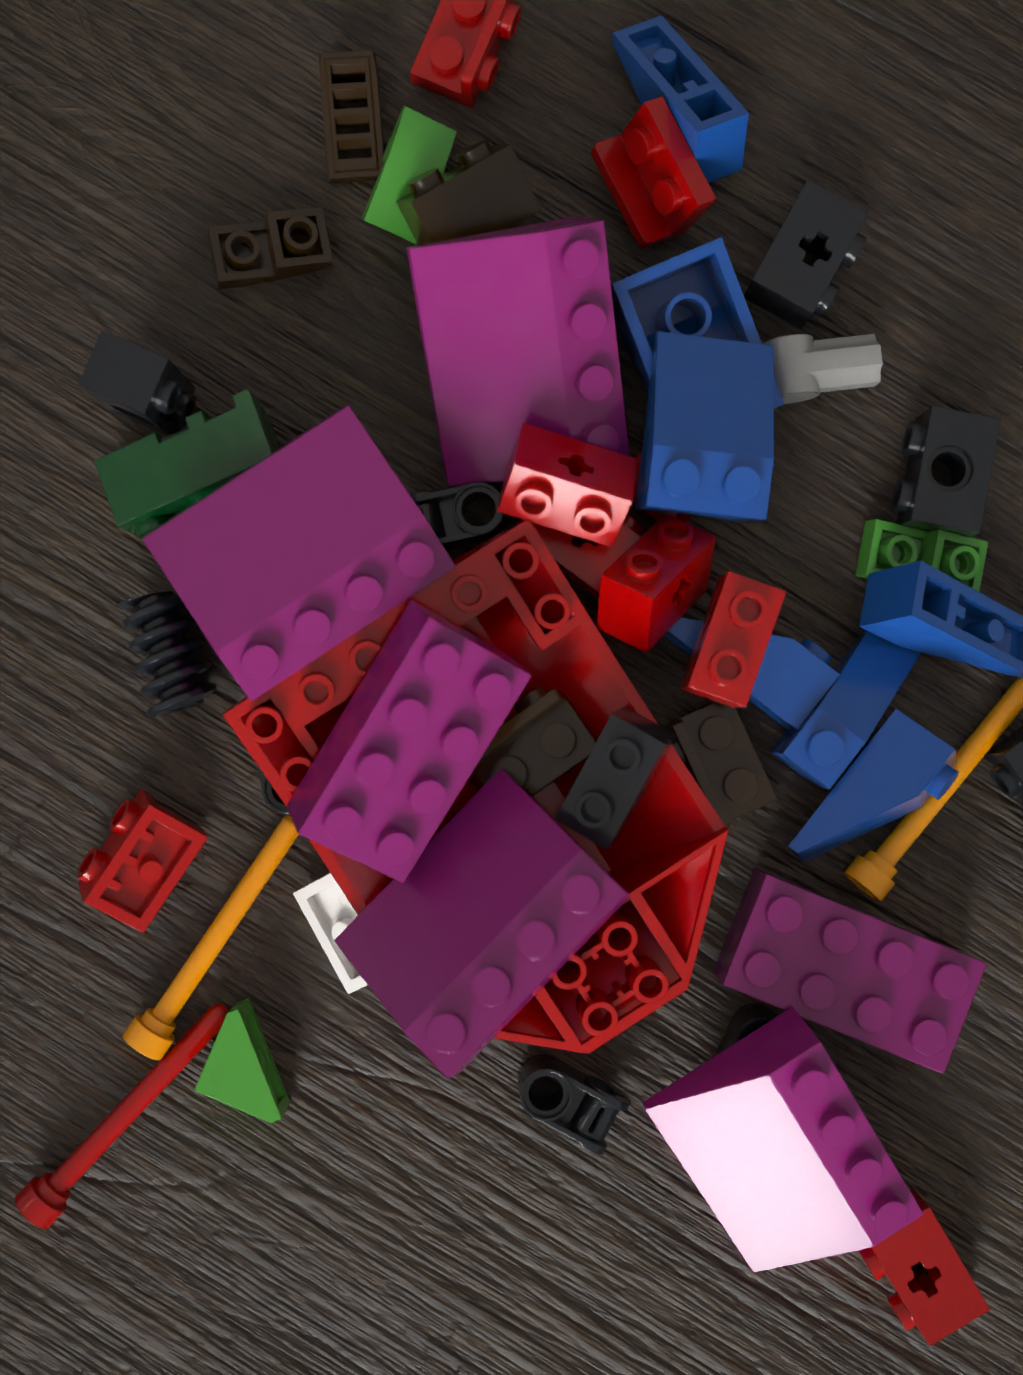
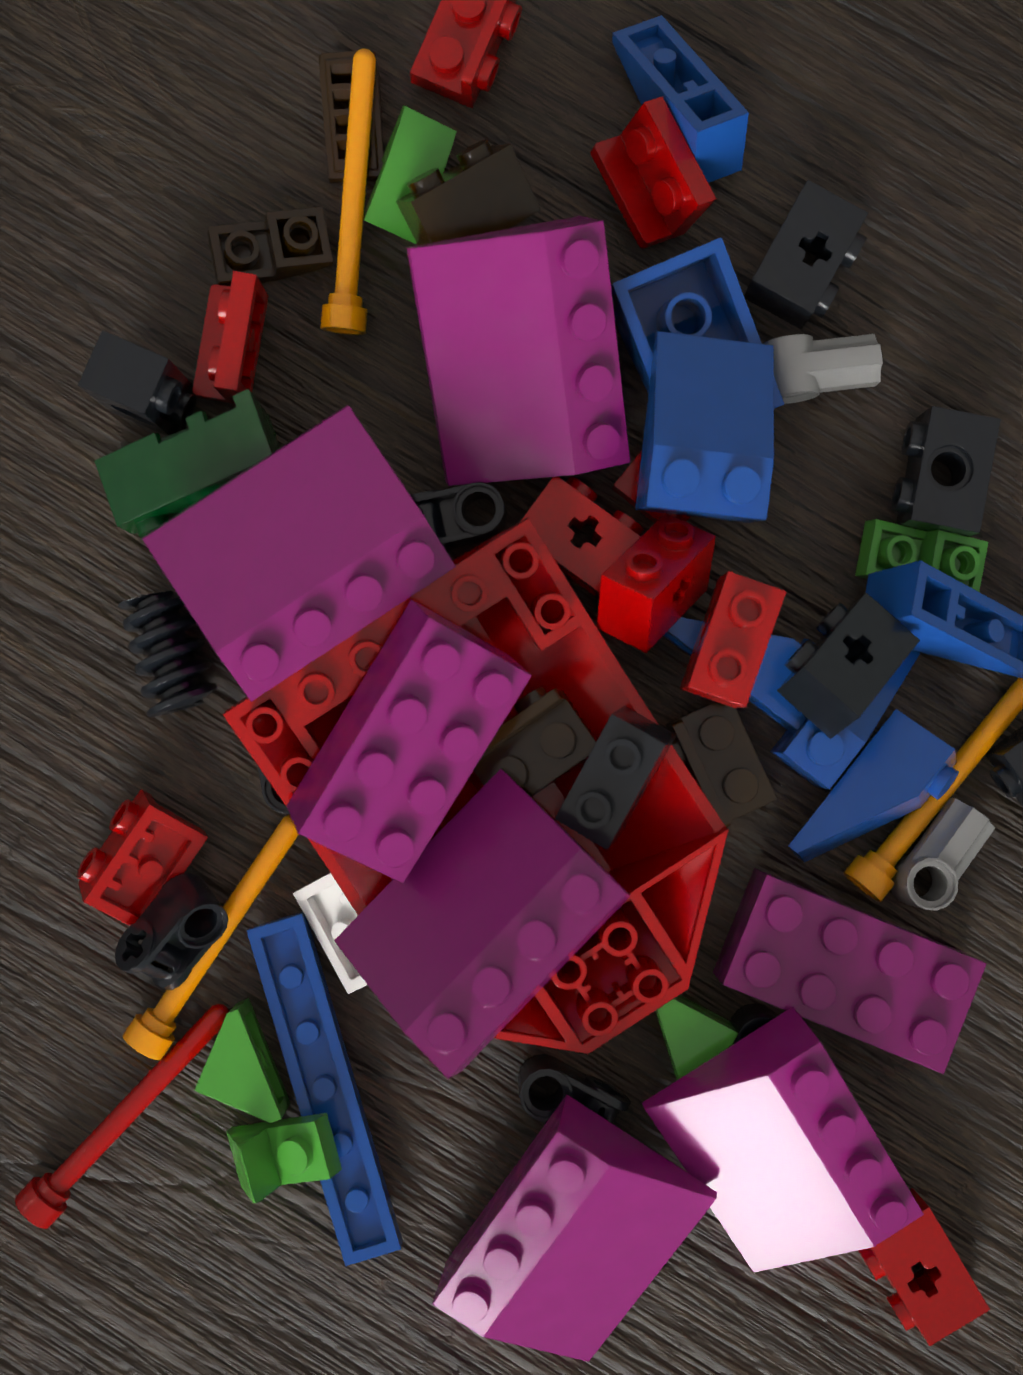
red brick [497,422,637,547] -> none
none -> black piece [115,873,228,990]
none -> red bracket [193,271,269,404]
none -> bright green slope [226,1113,342,1203]
none -> blue plate [246,912,403,1266]
none -> light orange piece [320,48,376,335]
none -> magenta slope [432,1095,717,1362]
none -> bright green slope [655,995,738,1080]
none -> black brick [777,593,920,739]
none -> light grey piece [891,798,996,911]

